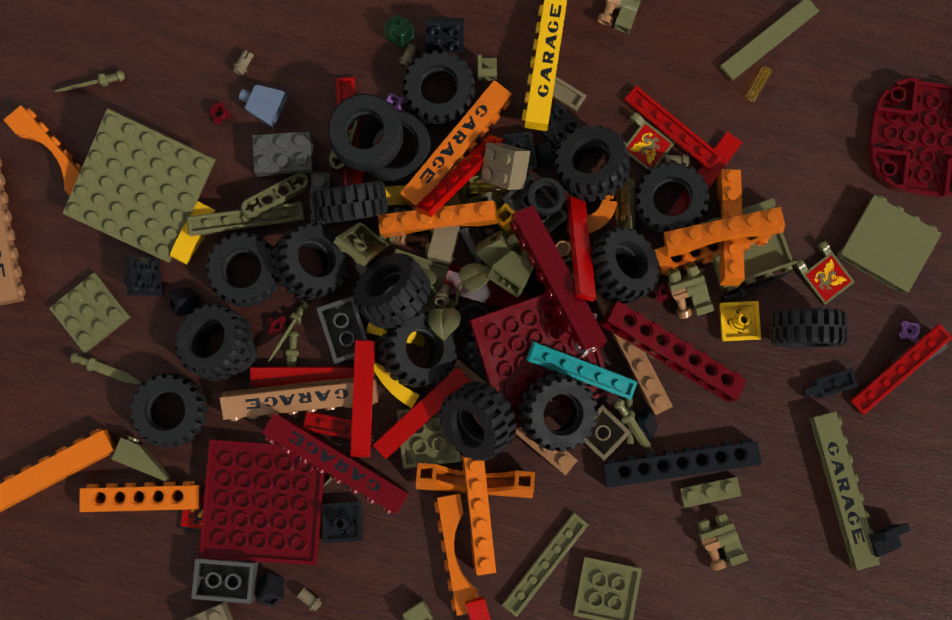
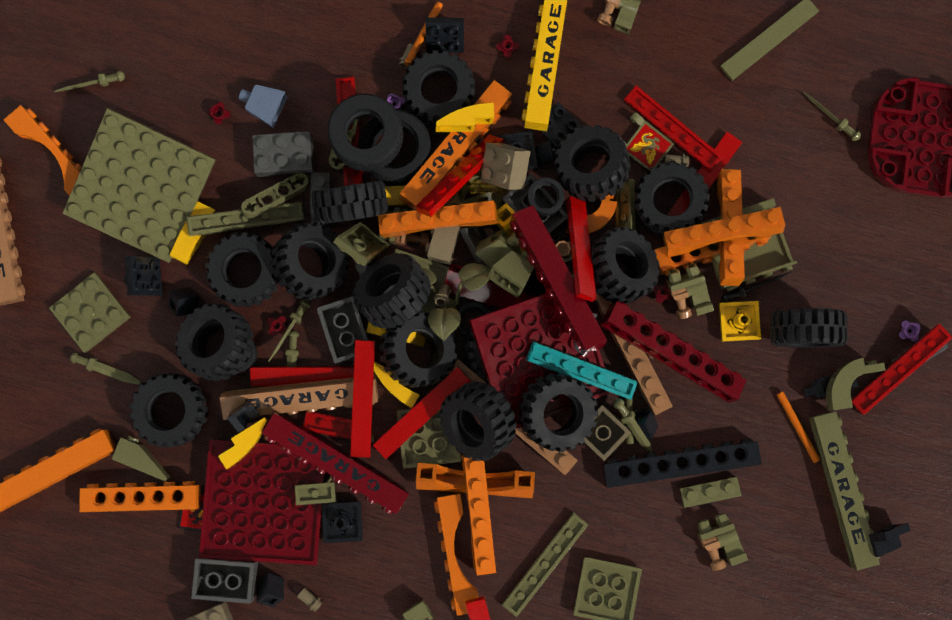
dark tan pin [233,50,254,75] -> none
clear green brick [384,14,415,49] -> none
olive panel [478,54,497,81] -> none
dark tan tile [552,77,587,112] -> none
clear yellow axle [746,66,772,102] -> none
flag [793,242,855,305] -> none
olive panel [836,195,942,295] -> none
none -> yellow slope [218,417,269,469]
none -> black panel [227,399,260,433]
none -> olive plate [295,482,336,505]
none -> orange bar [404,2,443,66]
none -> yellow slope [435,103,494,132]
none -> dark red plate [497,35,519,58]
none -> orange bar [776,391,821,463]
none -> olive sword [802,91,861,141]
none -> olive arch [826,358,885,411]

